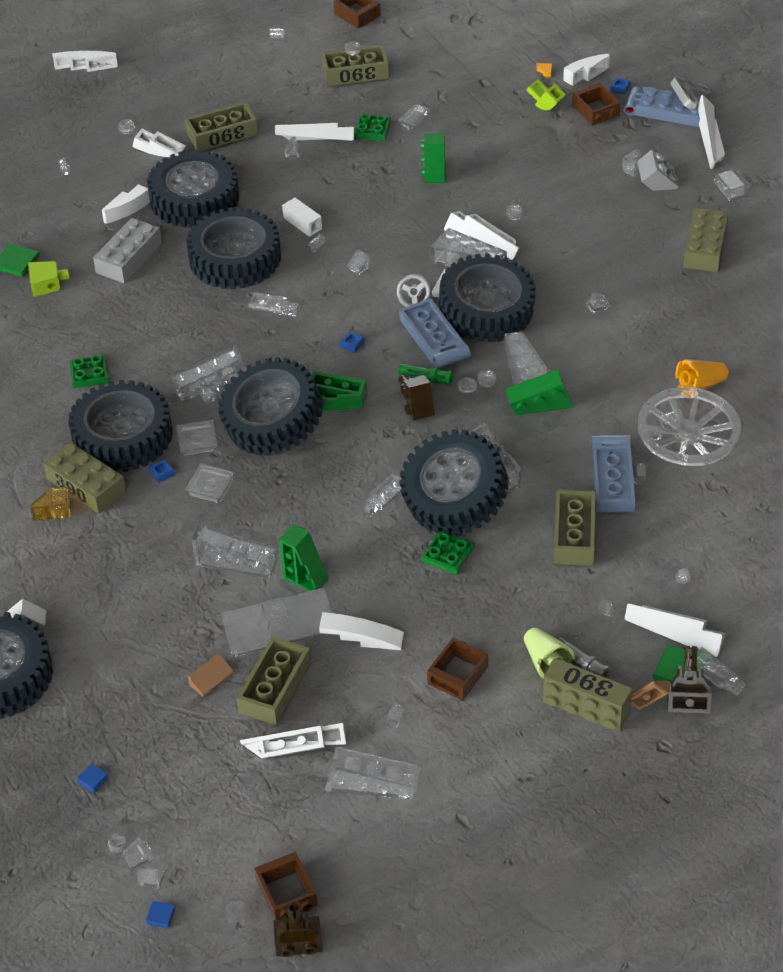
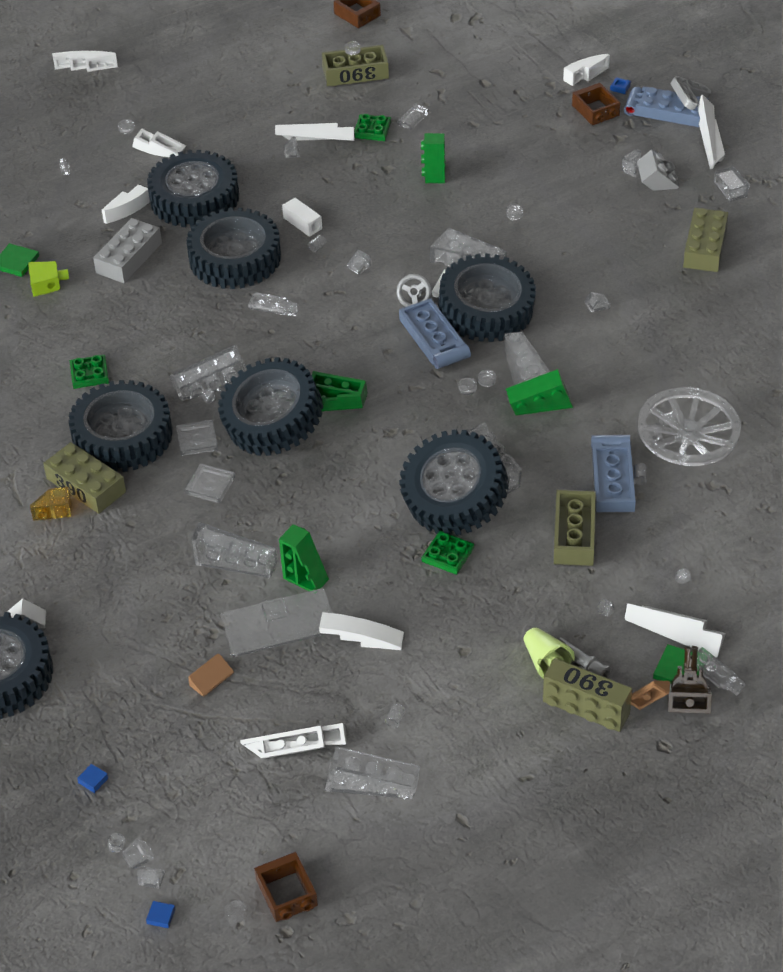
blue tile [149,460,175,483] -> none
olive brick [185,102,258,151] -> none
olive brick [237,636,311,725] -> none
clear hinge [270,28,284,39] -> none
dark brown brick [273,902,322,957] -> none
blue tile [340,332,365,353] -> none
clear hinge [364,473,402,516] -> none
green pin [398,363,454,386] -> none
dark brown brick [398,375,435,421] -> none
reddish brown window [427,638,488,701] -> none
white wedge [444,211,519,260] -> none
lime brick [527,79,566,110] -> none
light orange tile [536,63,552,77] -> none
light orange cone [675,359,729,396] -> none

